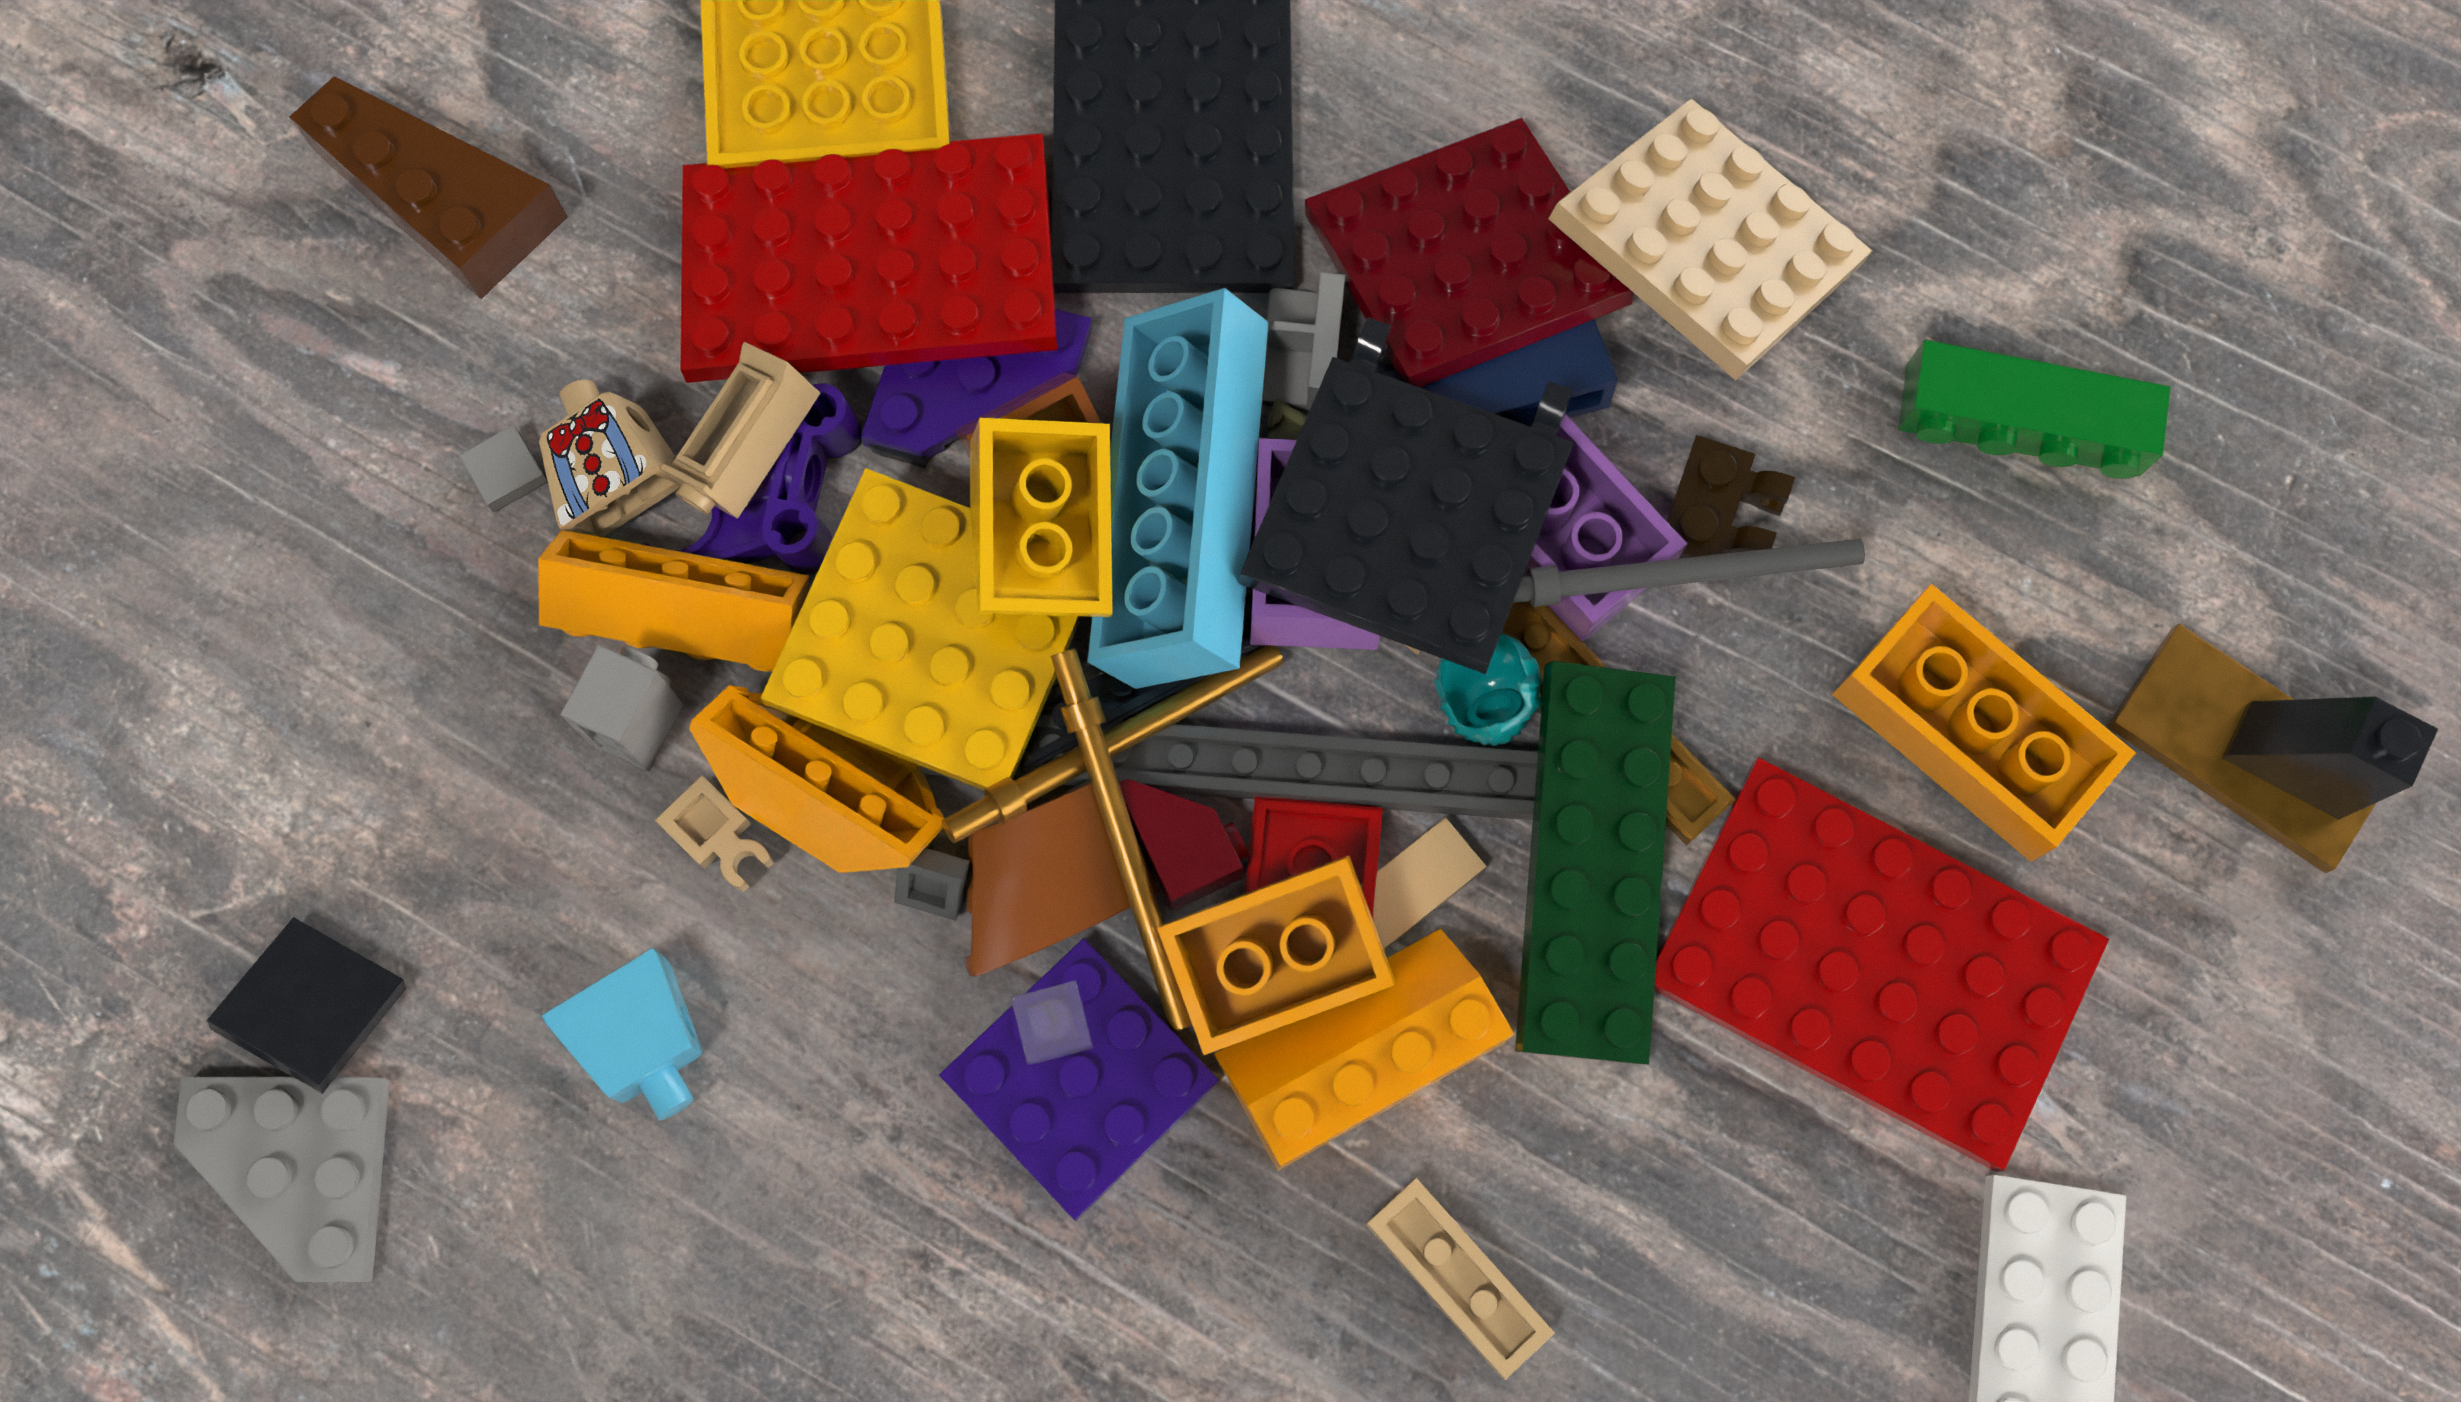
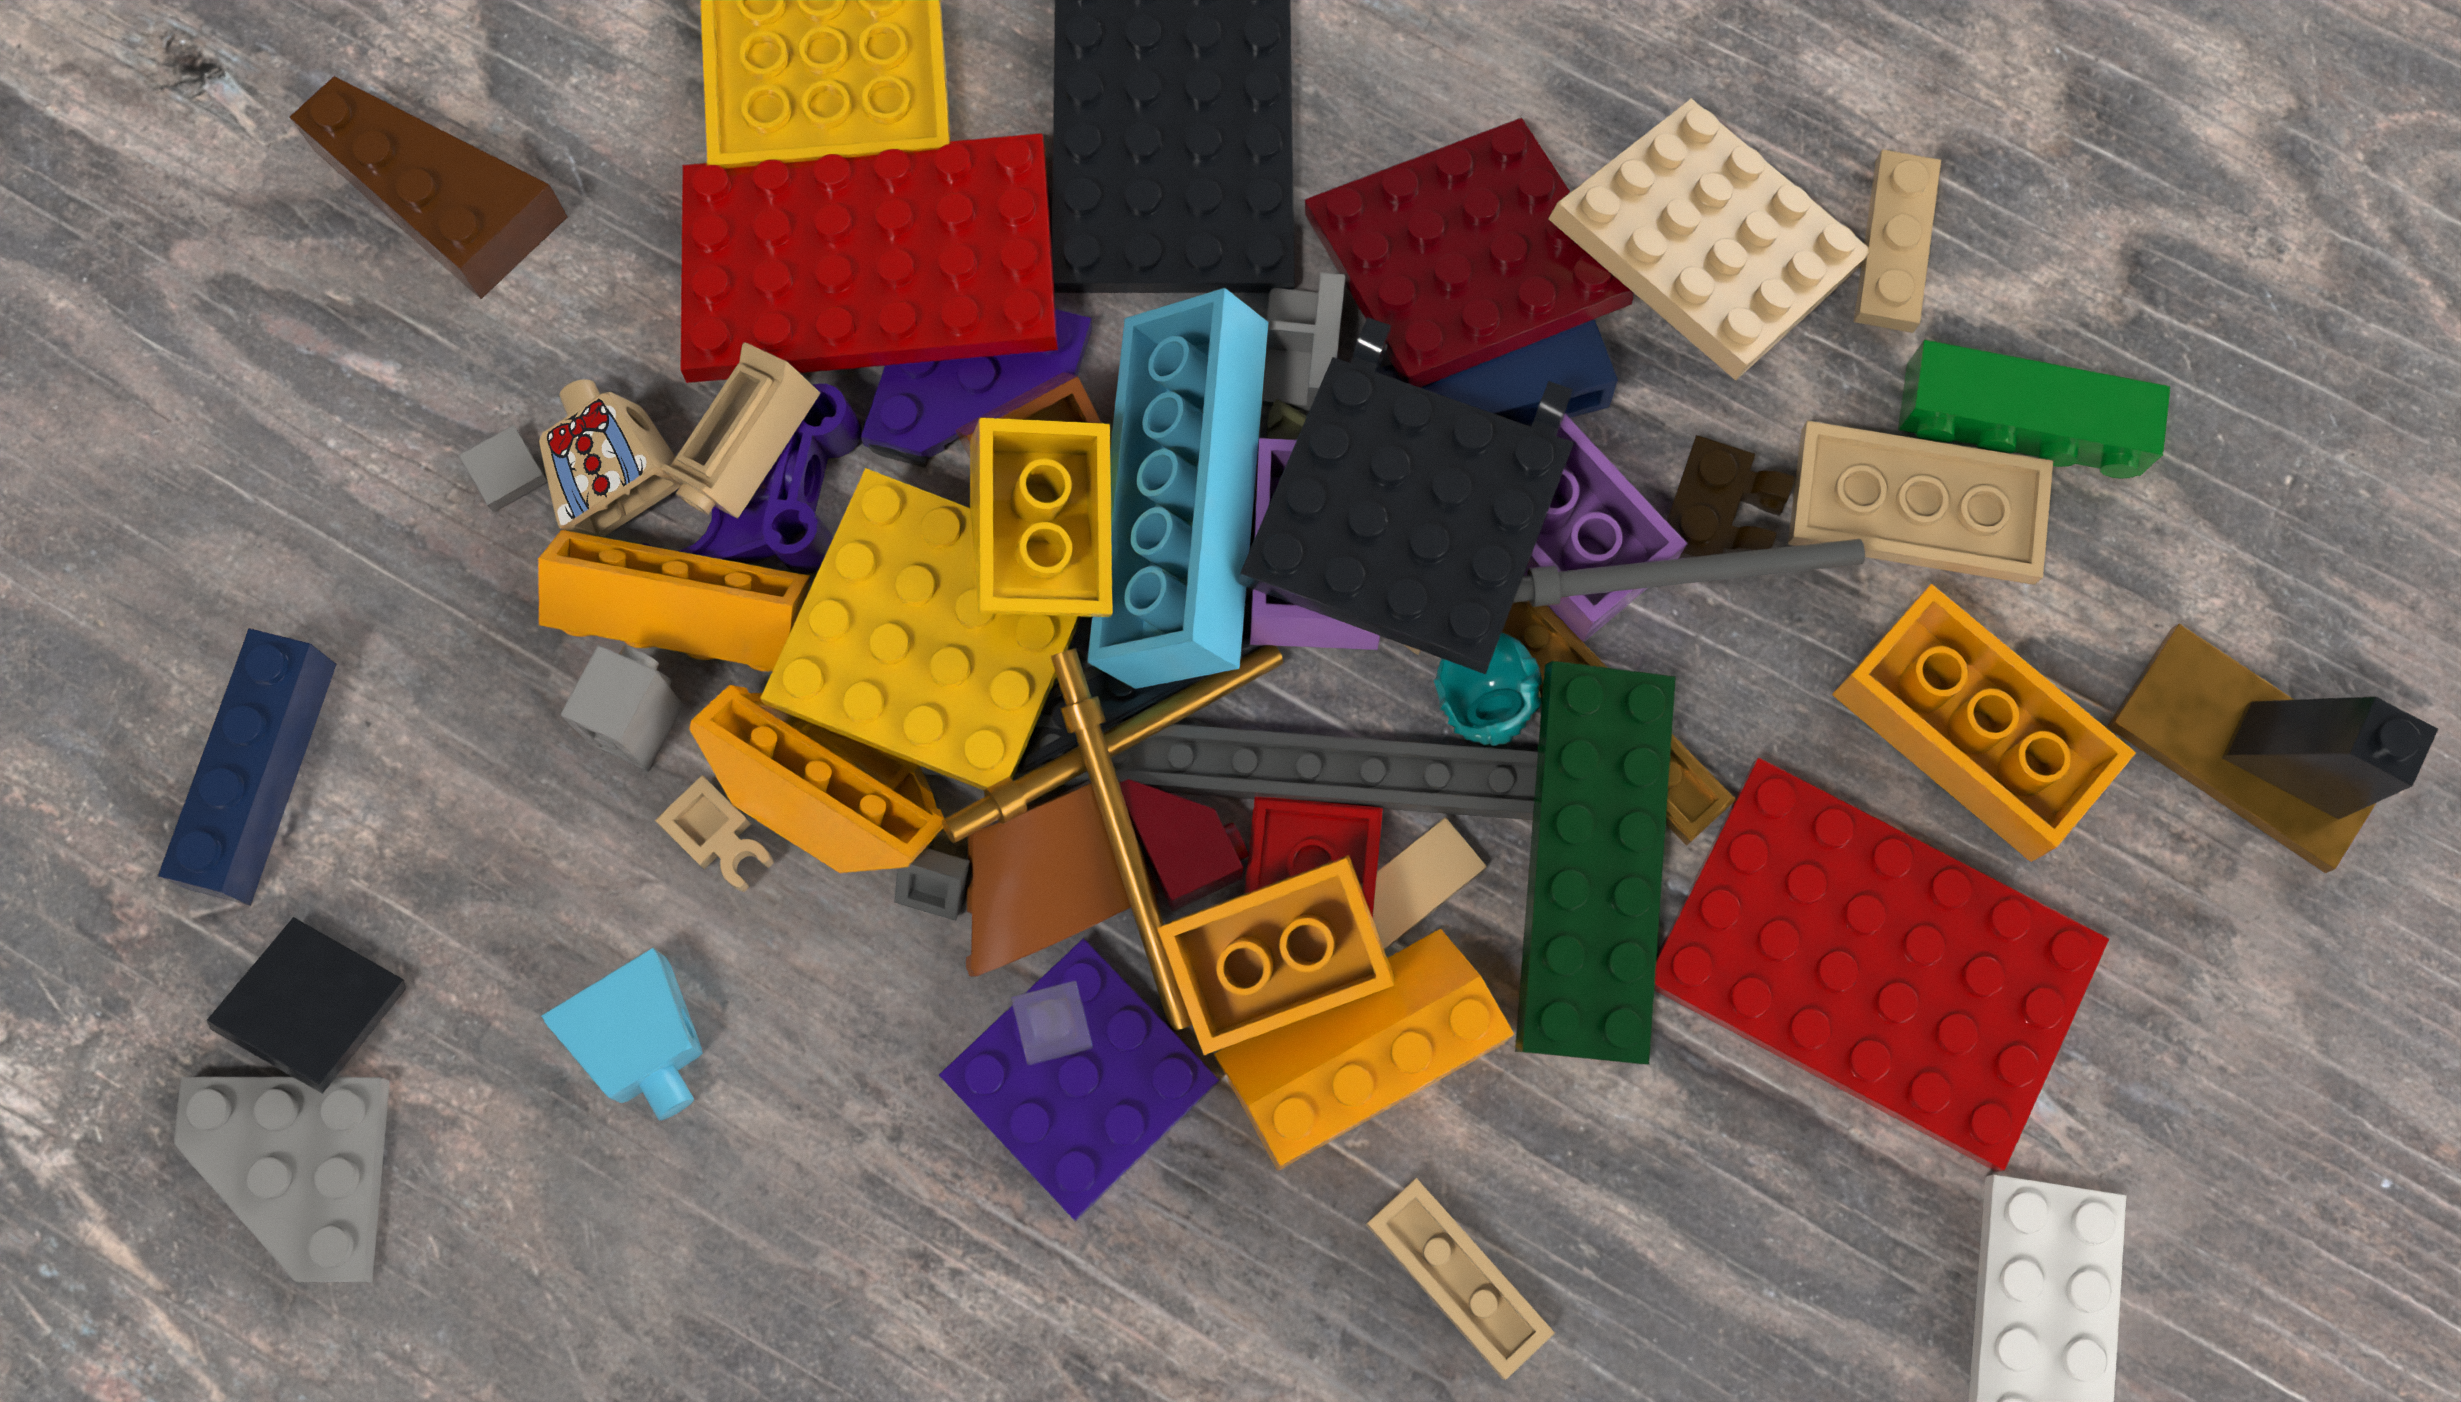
none -> dark blue brick [158,628,337,906]
none -> tan plate [1788,421,2053,585]
none -> tan plate [1854,149,1941,333]

